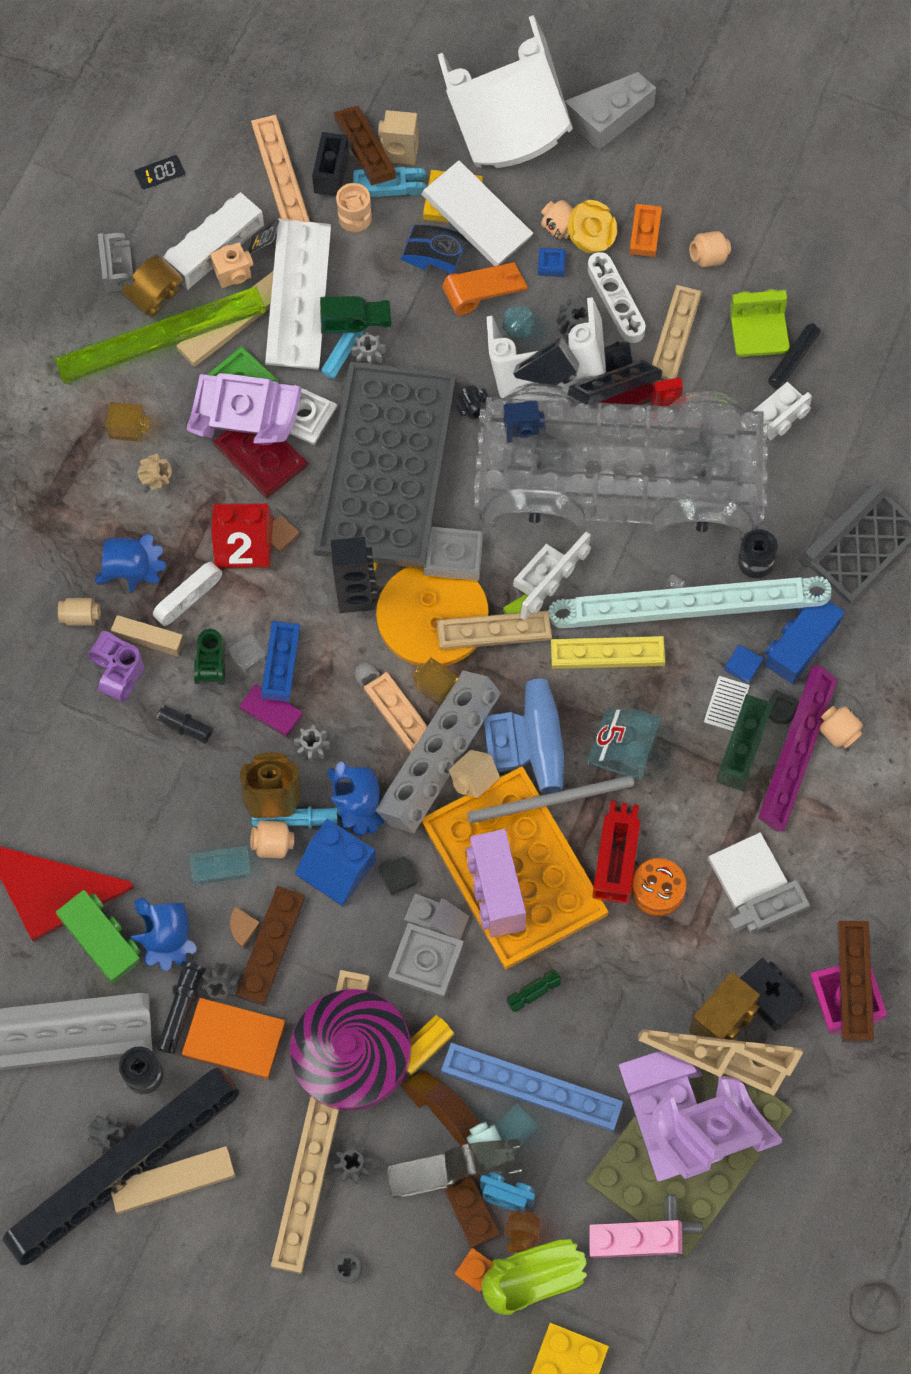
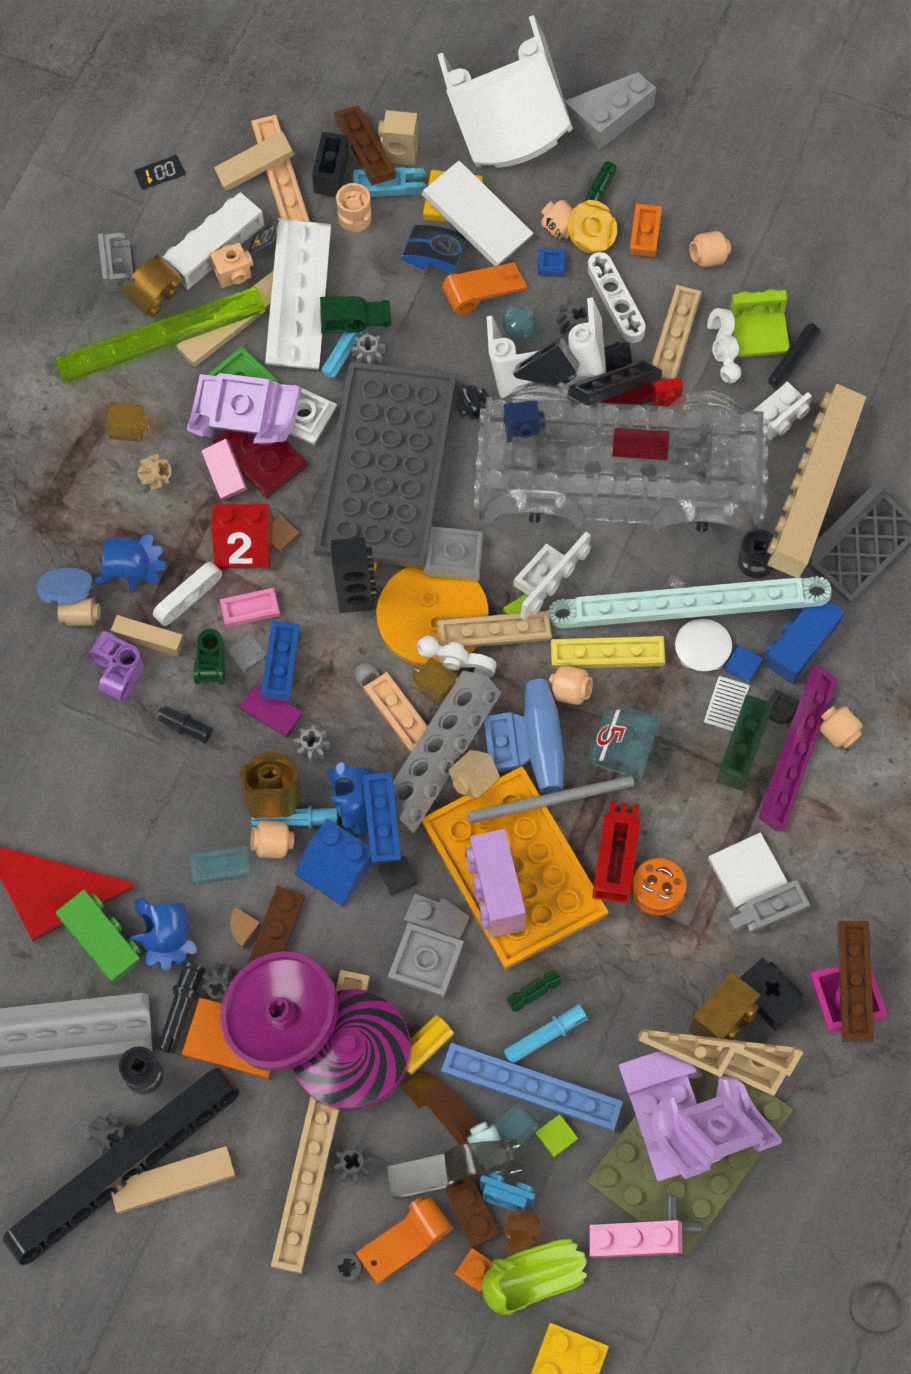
none -> medium blue tile [36,568,93,605]
none -> bright pink tile [201,439,248,501]
none -> tan tile [214,131,295,191]
none -> bright pink tile [220,588,281,628]
none -> magenta dish [220,951,339,1071]
none -> orange door [355,1196,453,1285]
none -> blue plate [362,772,401,864]
none -> white piece [417,635,496,677]
none -> medium azure axle [504,1004,588,1063]
none -> lime tile [535,1114,578,1159]
none -> light nougat head [549,665,593,705]
none -> dark green axle [585,161,617,202]
none -> dark red tile [612,428,670,460]
none -> white dish [675,619,732,671]
none -> white piece [707,308,741,384]
none -> tan brick [767,383,866,578]

